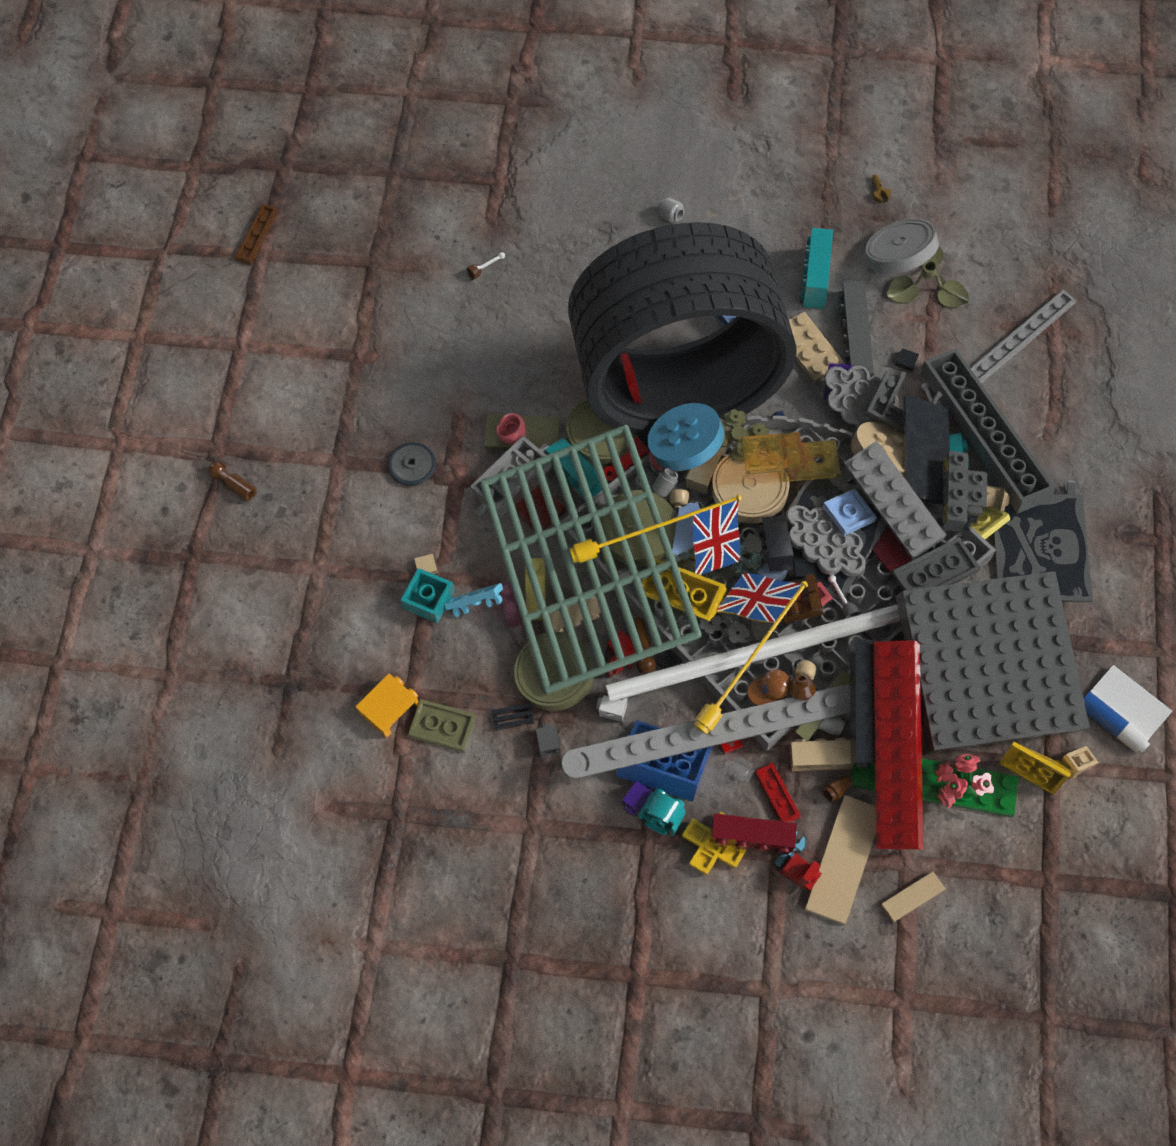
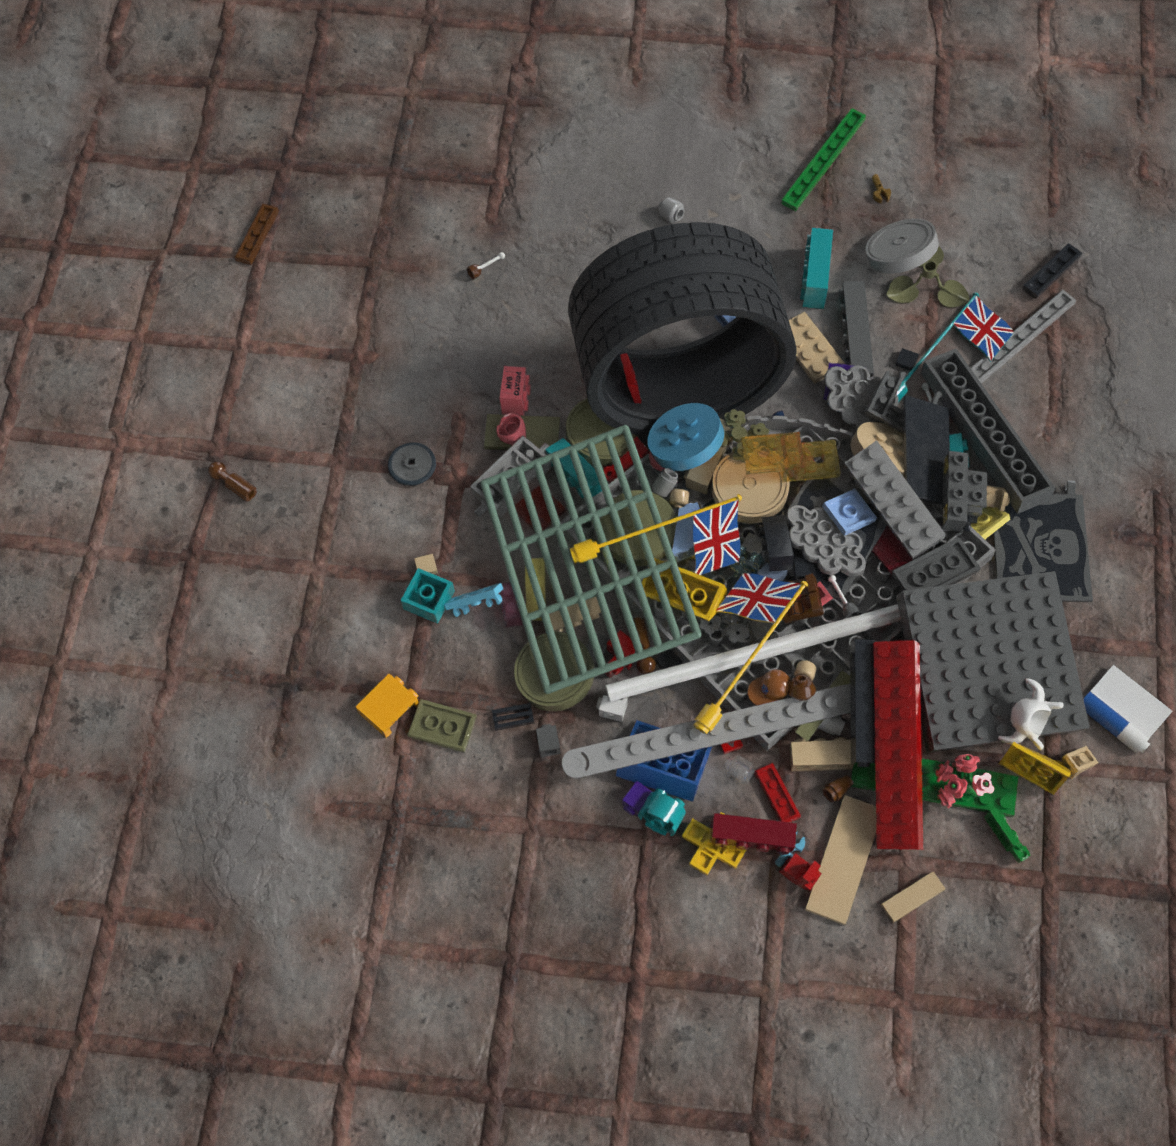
none -> coral brick [500,366,531,416]
none -> green plate [781,108,866,212]
none -> flag [897,292,1014,403]
none -> green hinge [984,807,1031,864]
none -> white piece [998,679,1064,750]
none -> black plate [1022,243,1082,299]

